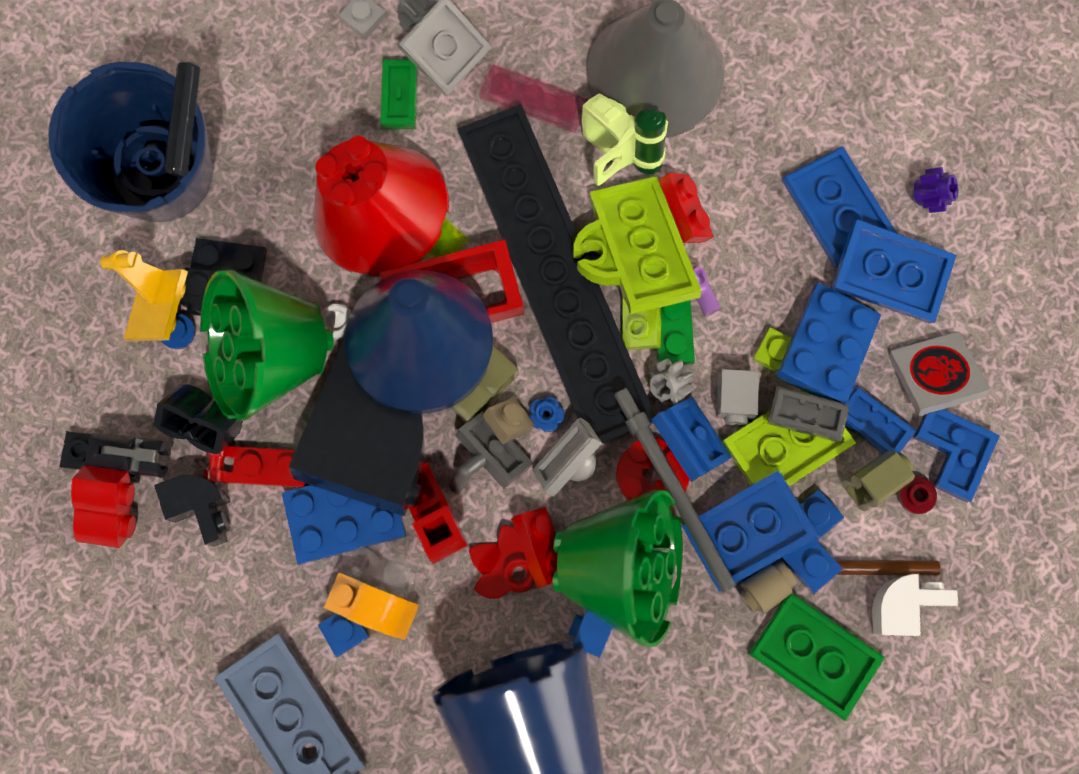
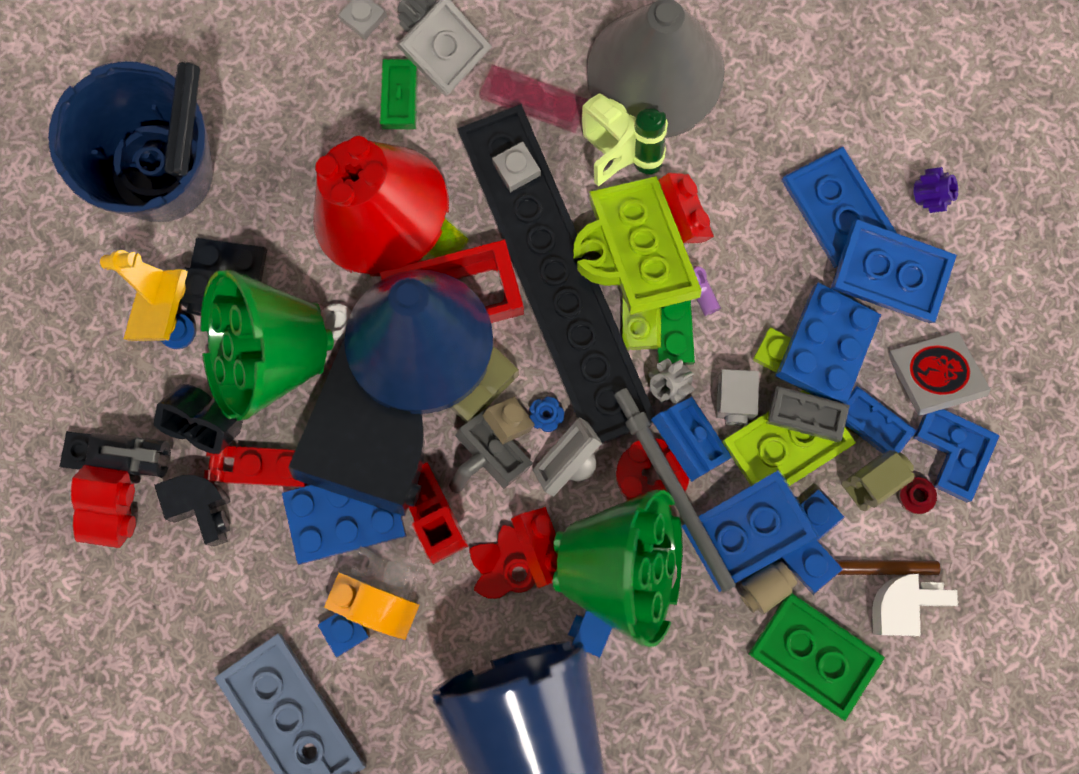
none -> light grey plate [492,142,541,192]

